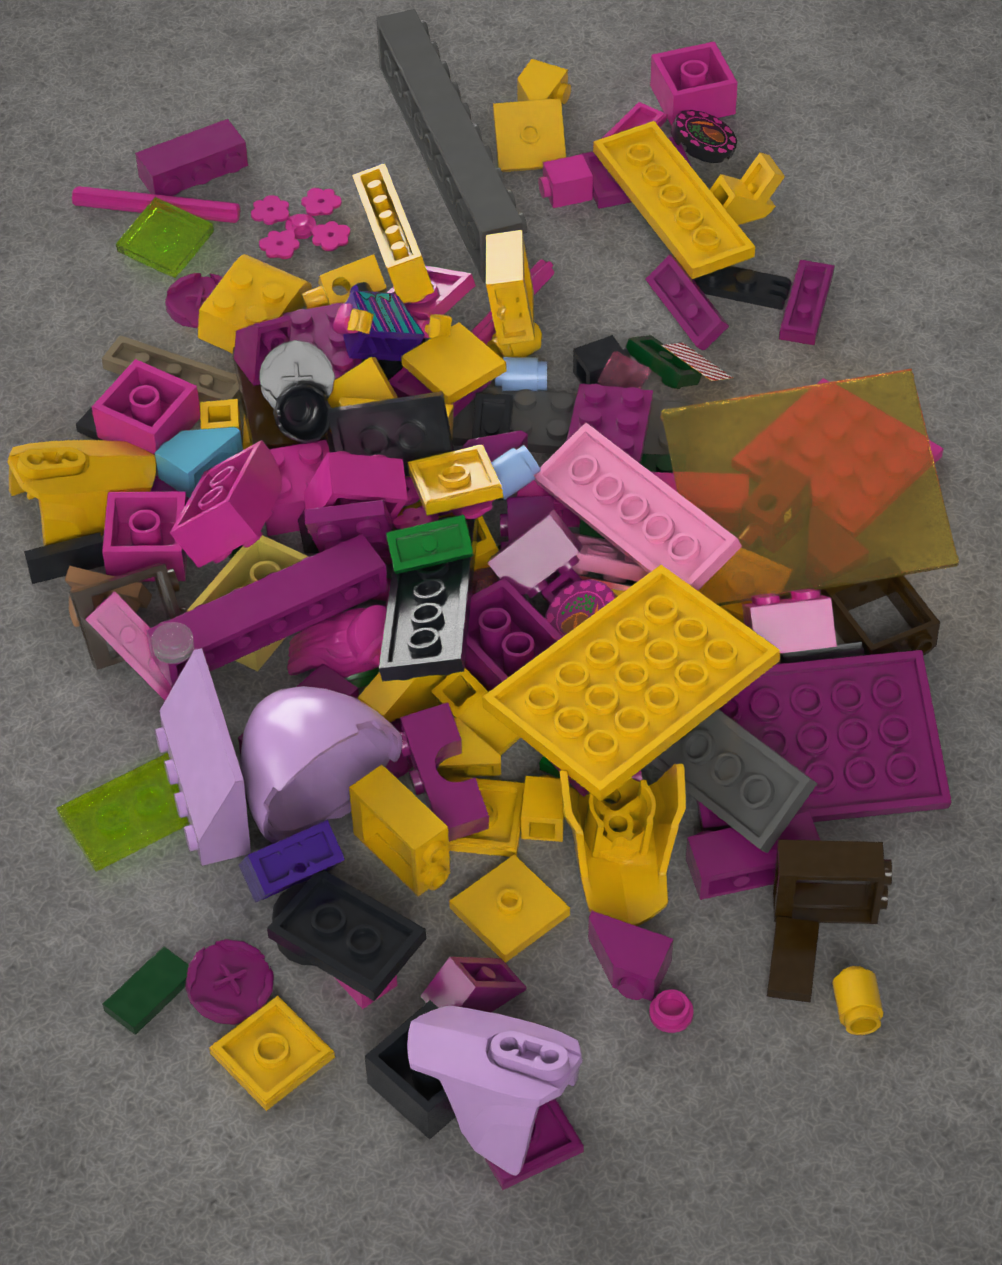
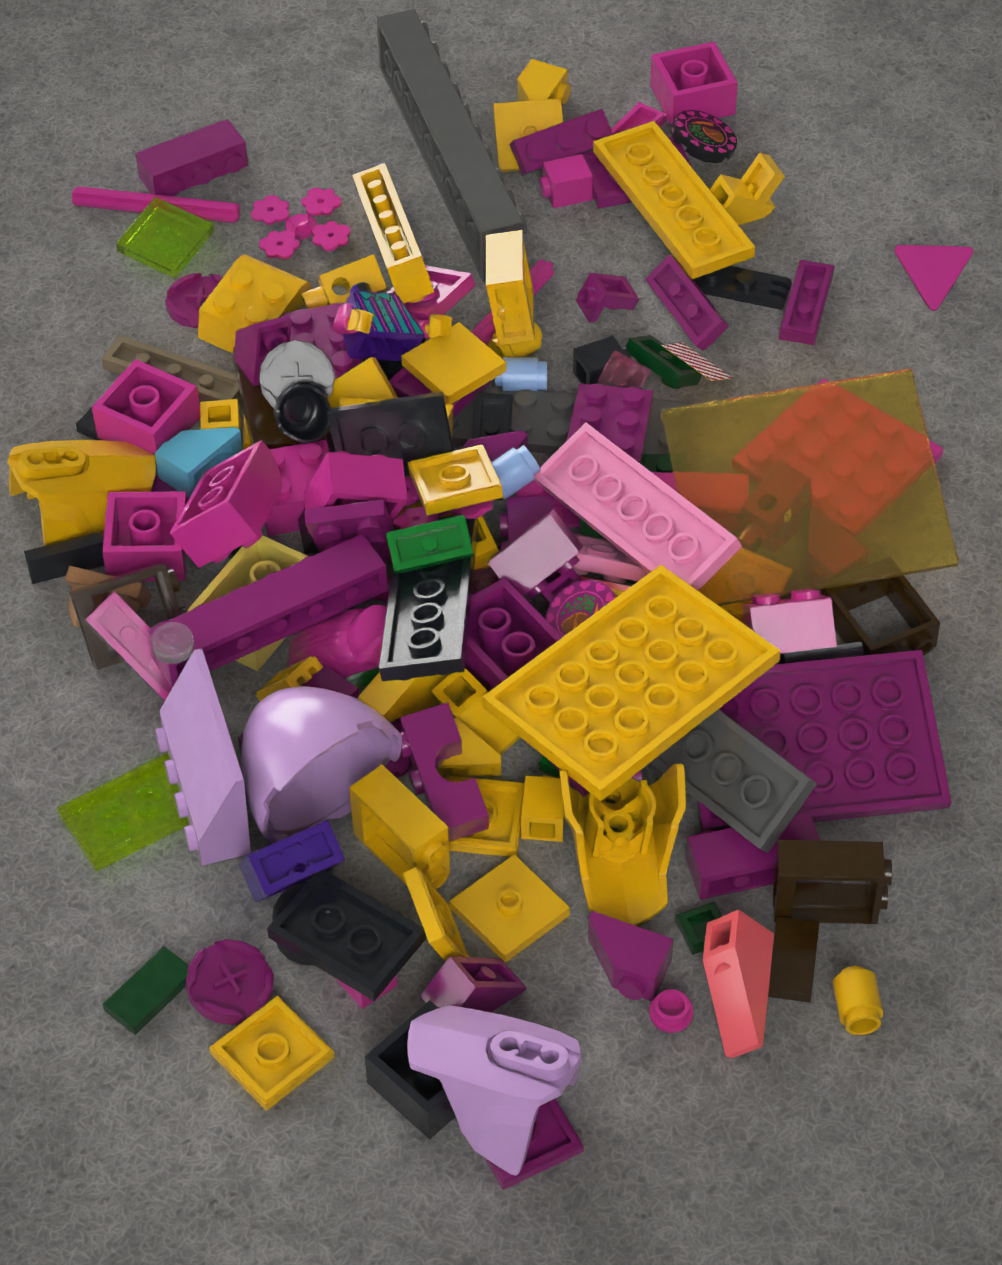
none -> yellow tile [255,656,323,702]
none -> yellow tile [403,867,469,962]
none -> magenta plate [509,109,613,176]
none -> magenta bracket [576,273,639,322]
none -> dark green tile [675,902,722,955]
none -> coral slope [703,910,774,1058]
none -> dark pink piece [894,245,973,311]

